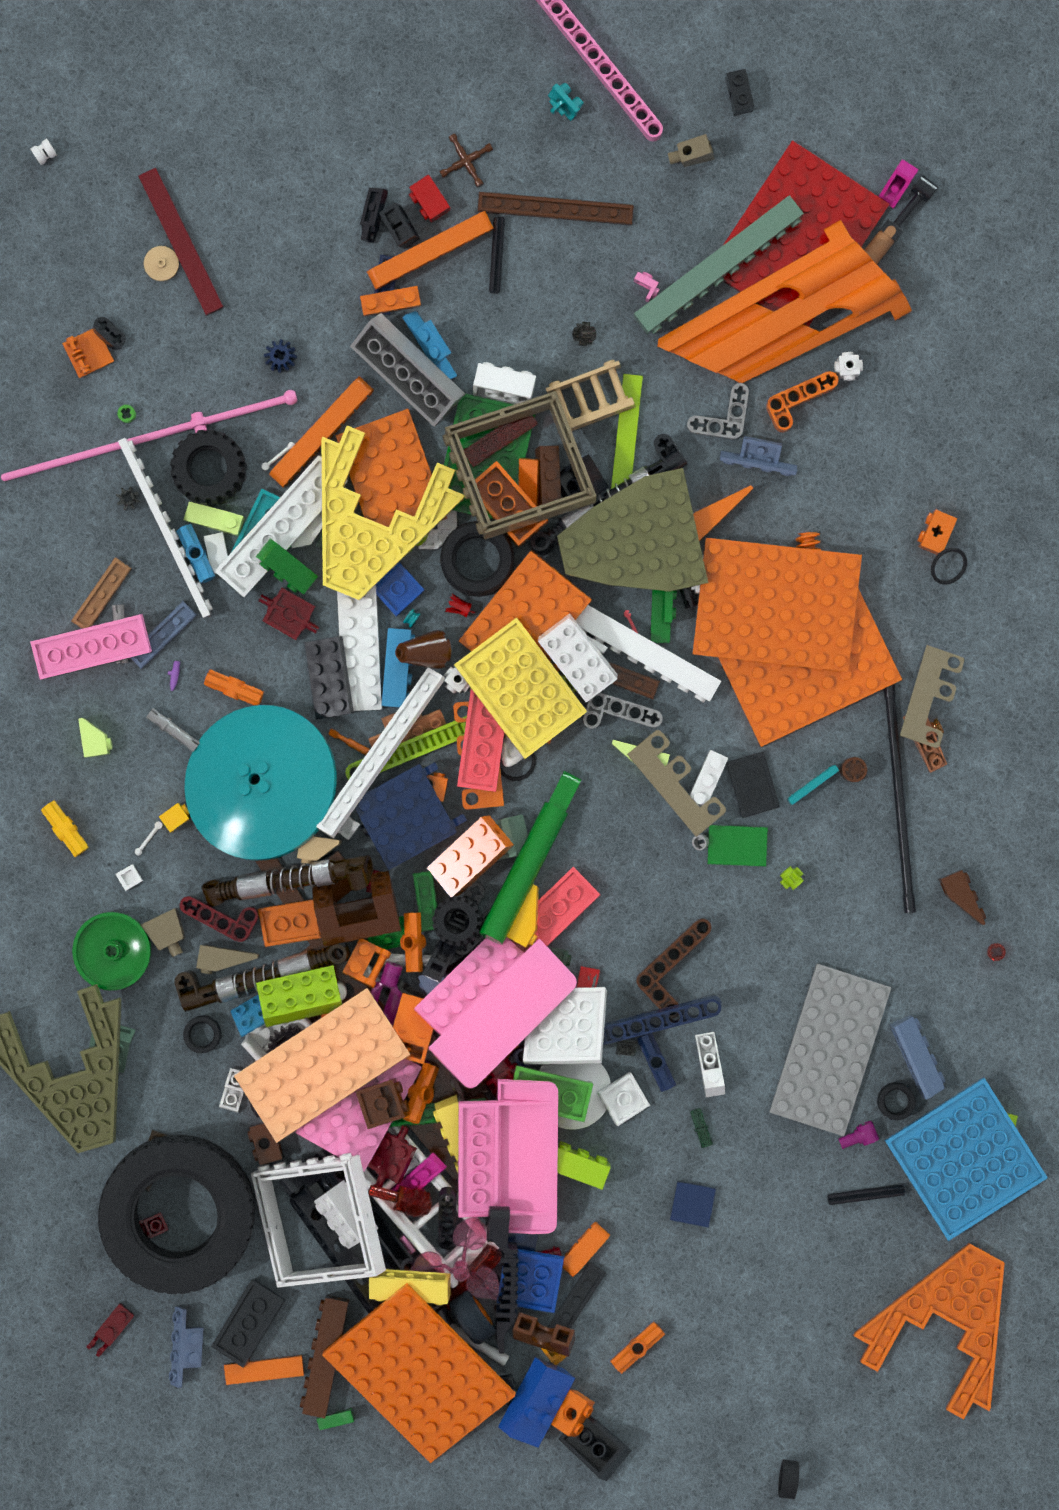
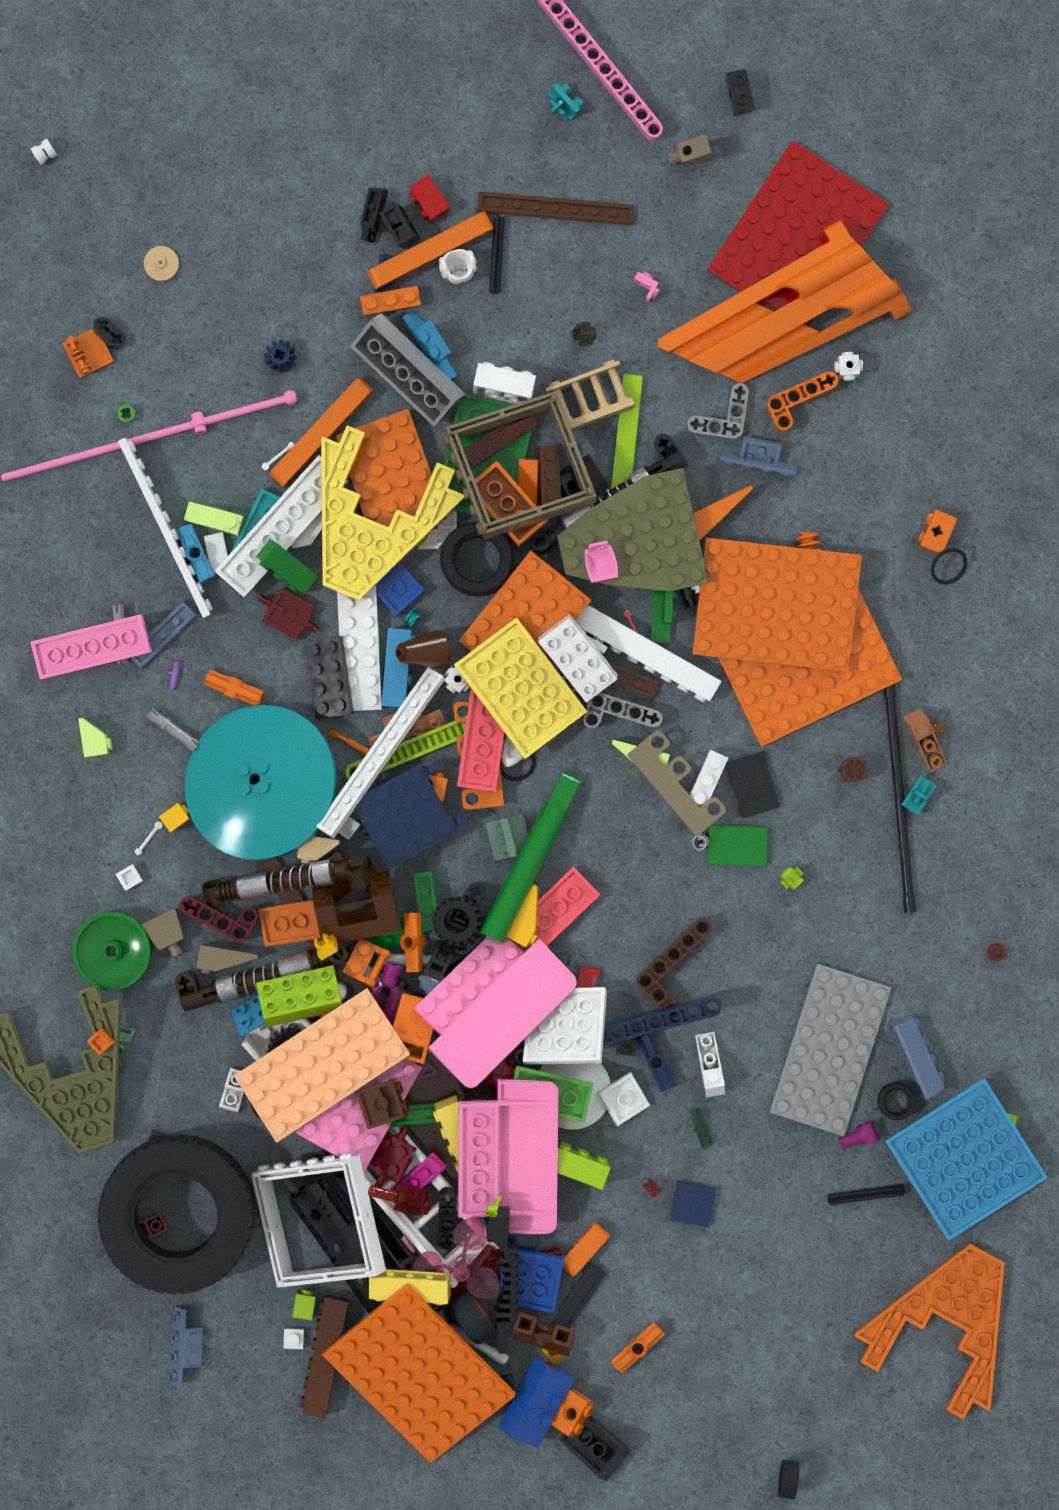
yellow piece [41,800,89,857] -> none
medium nougat tile [71,557,132,629] -> none
dark red hinge [86,1303,135,1357] -> none
clear smoke gear [116,486,141,511] -> none
dark red tile [138,167,224,316] -> none
black tyre [170,429,247,506] -> none
black tyre [183,1016,221,1053] -> none
black plate [211,1279,285,1368] -> none
orange tile [224,1355,304,1385] -> none
reddish brown brick [247,1122,284,1165] -> none
white brick [314,1180,378,1249] -> none
green piece [316,1408,355,1430] -> none
orange piece [403,1063,439,1124] -> none
brick [427,815,514,897] -> none
reddish brown piece [439,133,493,188] -> none
red piece [445,593,475,618] -> none
sand green brick [633,195,804,335] -> none
teal tile [787,765,839,805] -> none
piece [842,175,938,309] -> none
dark pink slope [878,159,919,209] -> none
dark tan piece [900,645,964,748] -> none
reddish brown slope [938,870,986,925] -> none
none -> orange tile [86,1028,115,1056]
none -> white plate [283,1328,304,1349]
none -> lime brick [293,1289,317,1320]
none -> yellow tile [314,933,338,960]
none -> white hair [439,249,477,284]
none -> lime hand [486,1196,502,1217]
none -> bright pink piece [585,541,618,583]
none -> clear red bush [643,1179,662,1198]
none -> teal hips [901,775,937,815]

